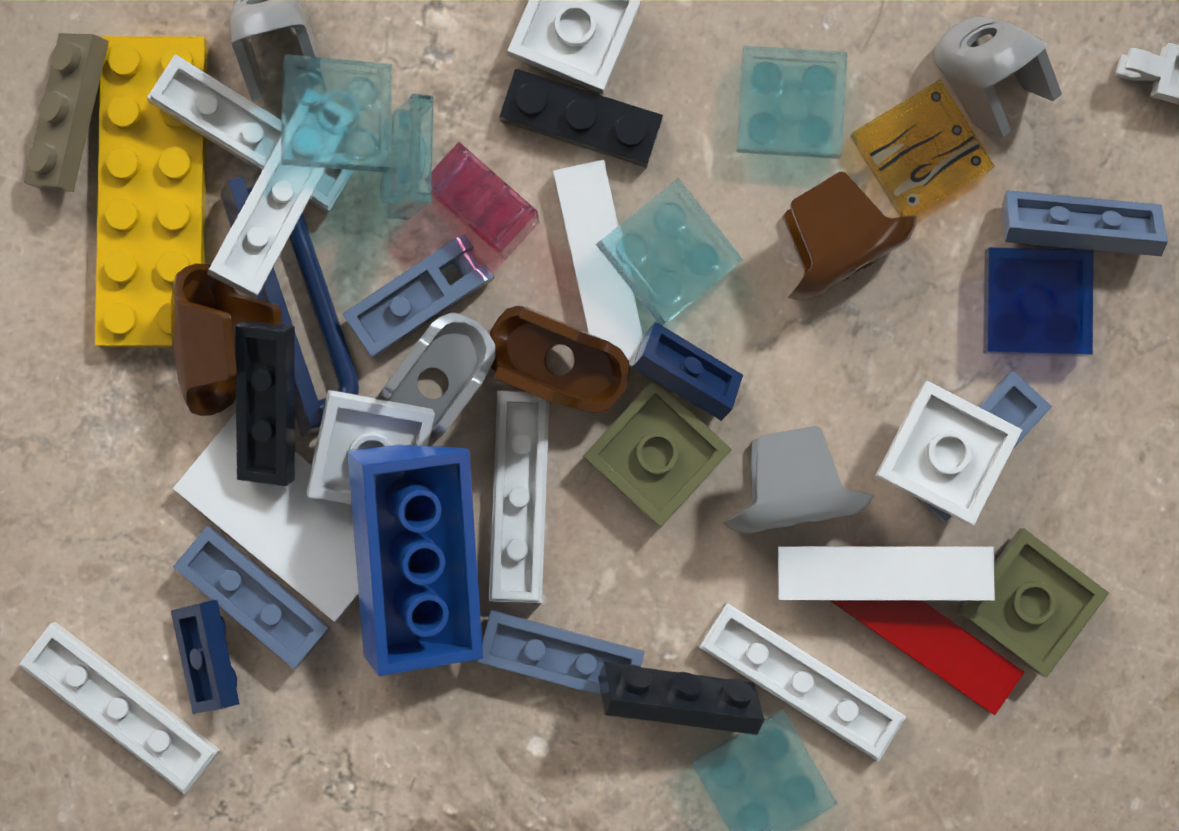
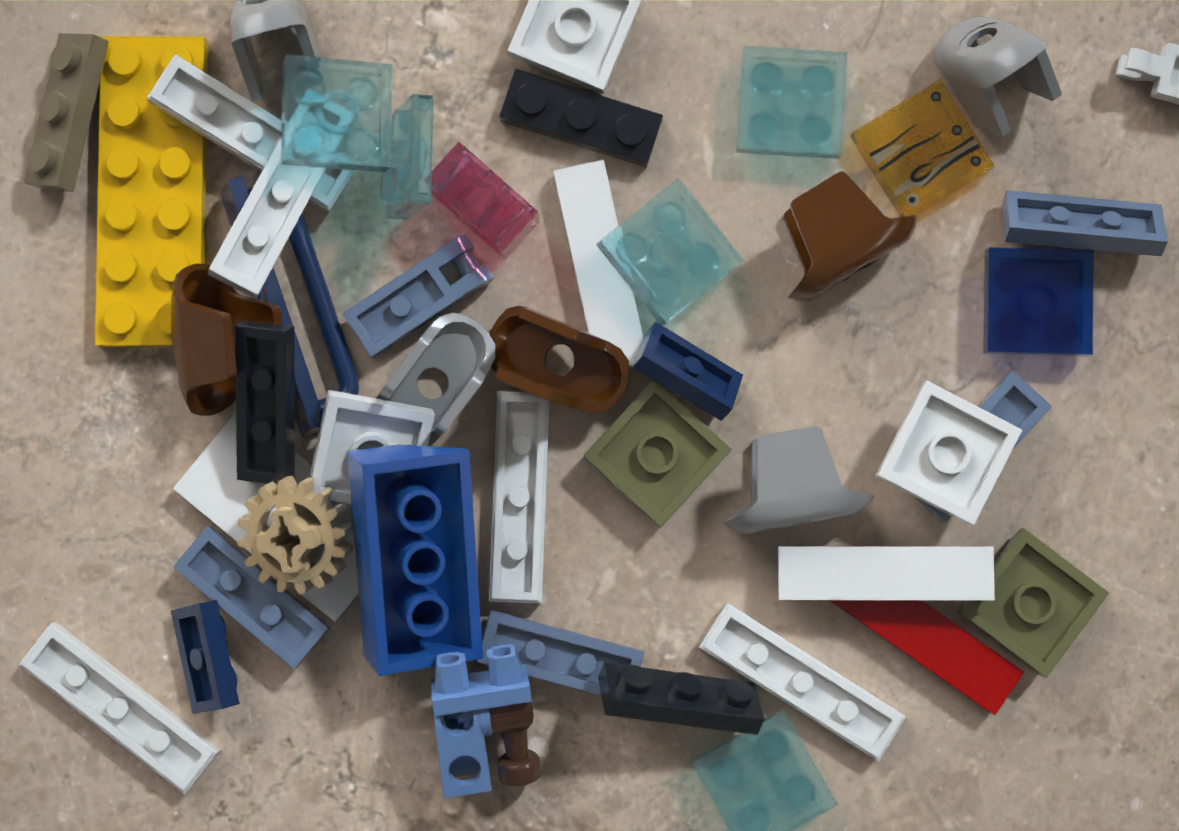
none -> tan gear [237,476,354,595]
none -> medium blue hips [431,644,542,798]

